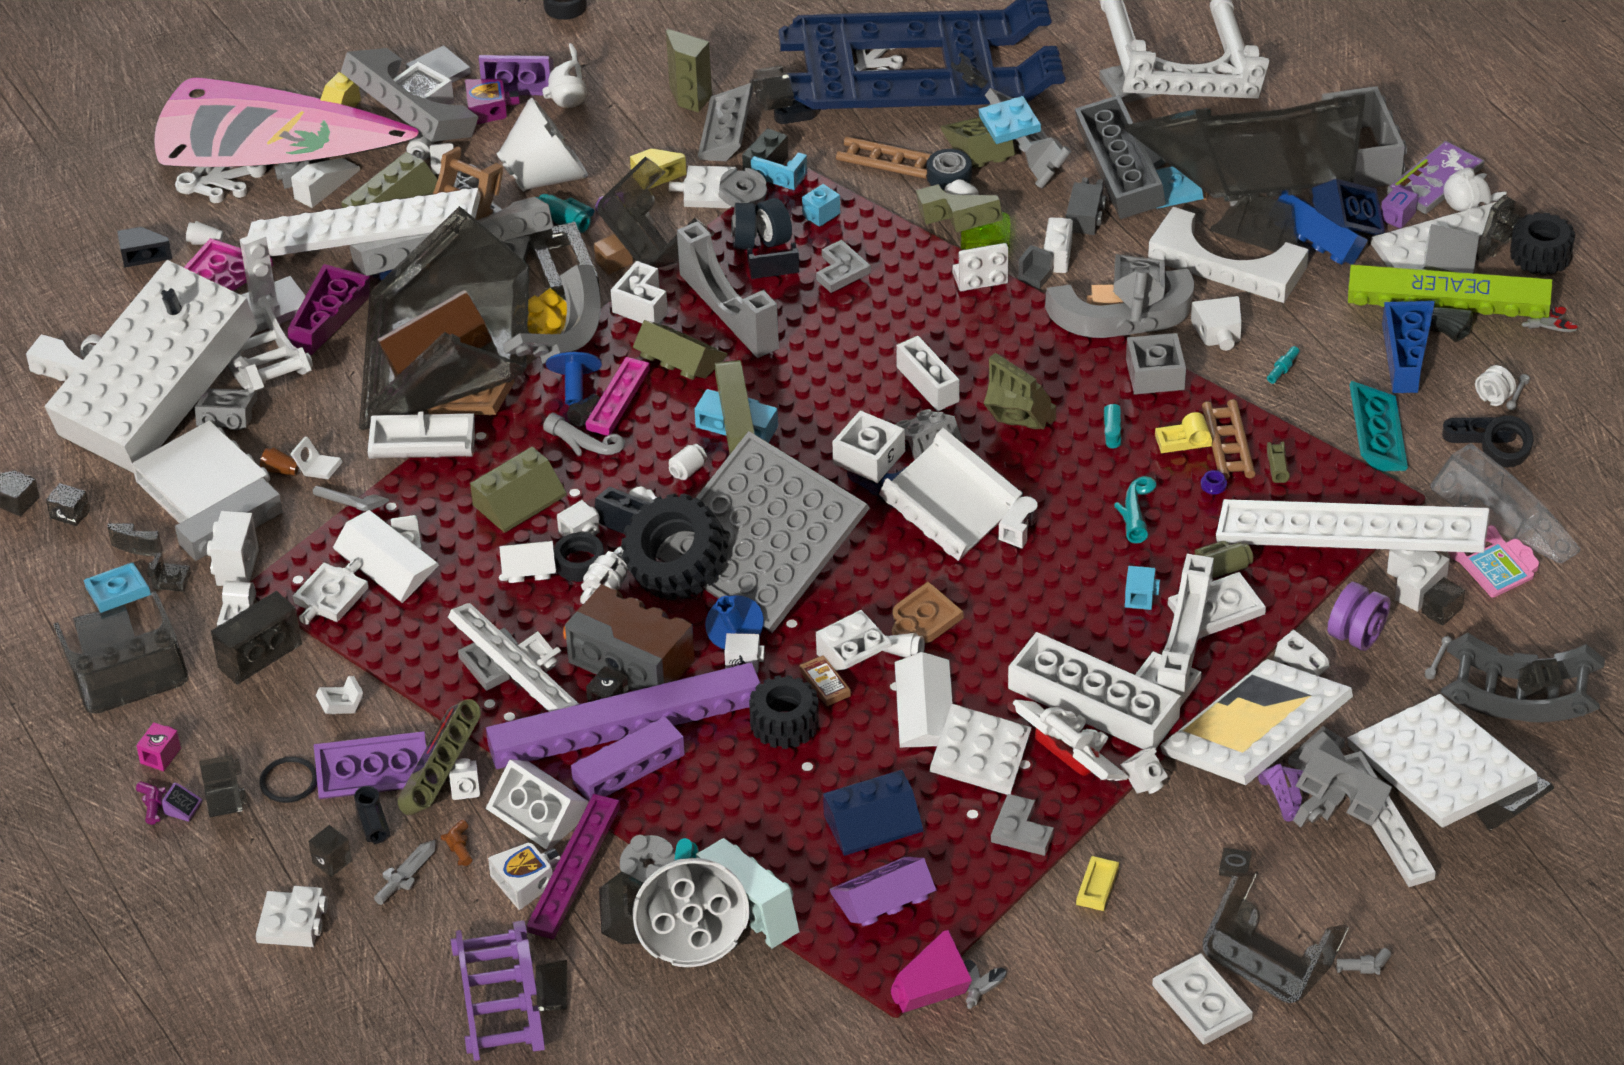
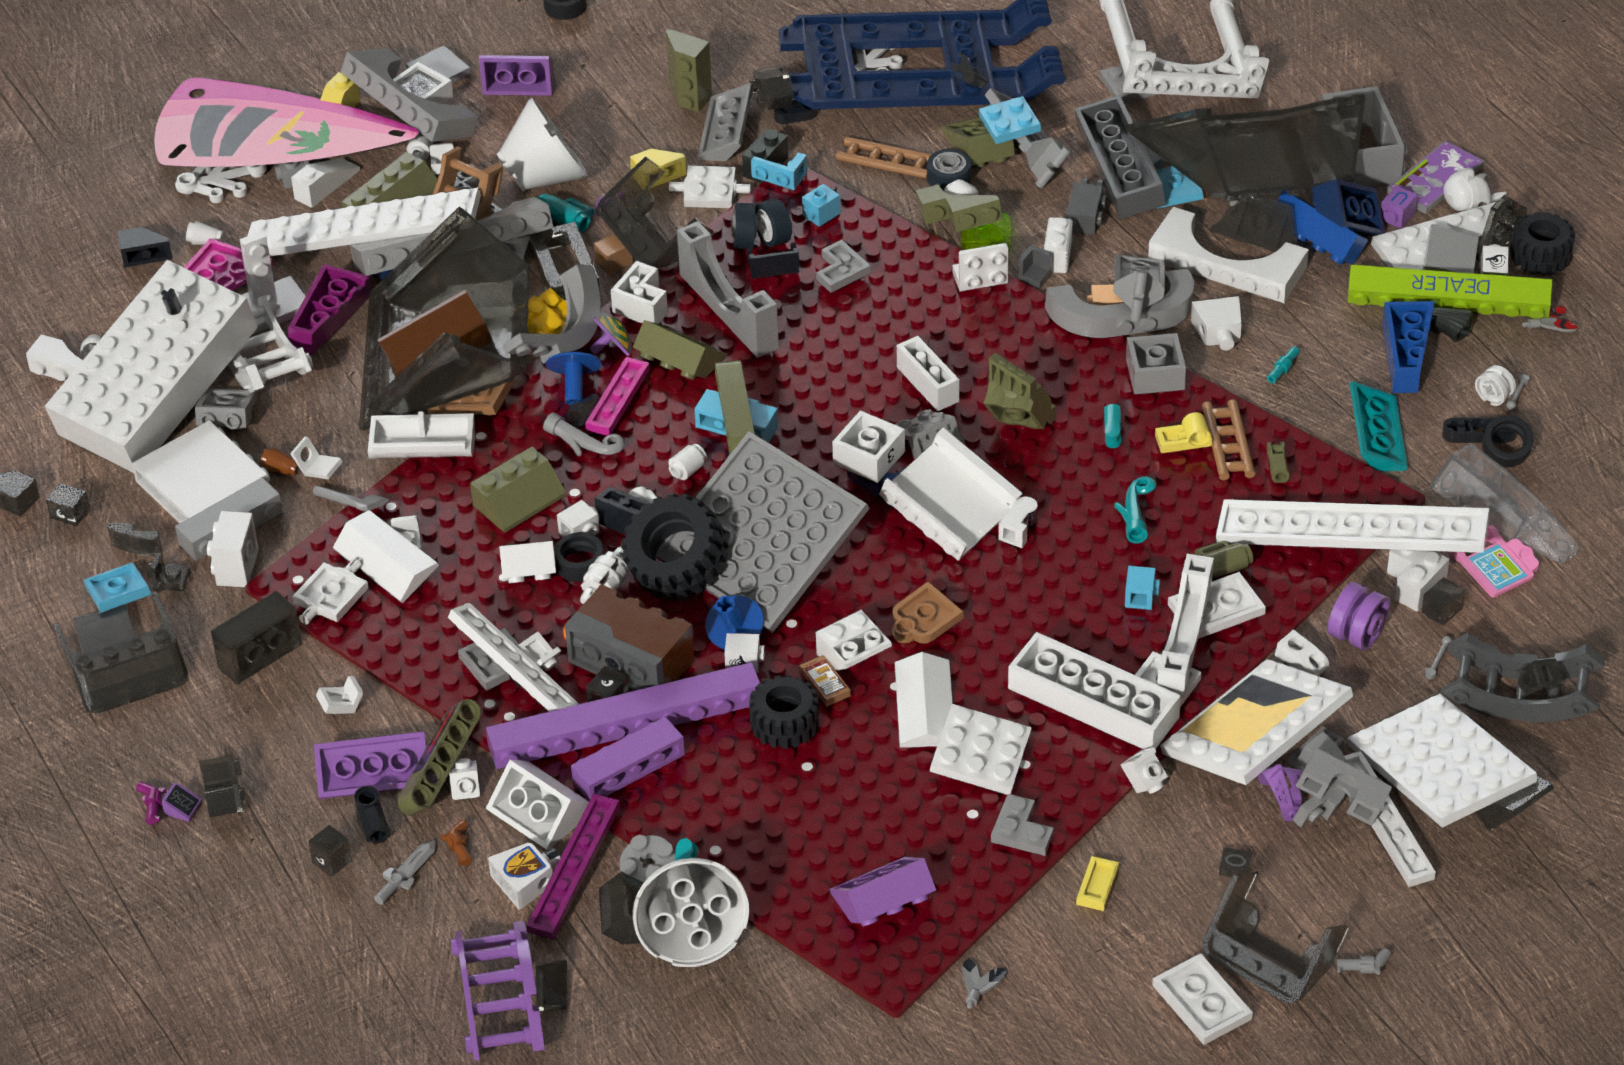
dark pink brick [136,722,181,771] -> none
white plate [217,581,256,633] -> none
white plate [256,886,328,947] -> none
black tyre [259,757,317,803] -> none
magenta torso [465,79,519,125] -> none
white hair [542,43,587,108] -> none
light aqua wedge [696,838,799,949] -> none
light grey plate [718,168,767,207] -> none
dark blue slope [823,770,923,856] -> none
white cone [883,633,925,658] -> none
dark pink slope [891,930,972,1013] -> none
white piece [1013,700,1129,781] -> none
dark purple plate [1201,470,1227,494] -> none
none -> shield [590,312,632,356]
none -> white brick [1481,244,1508,276]

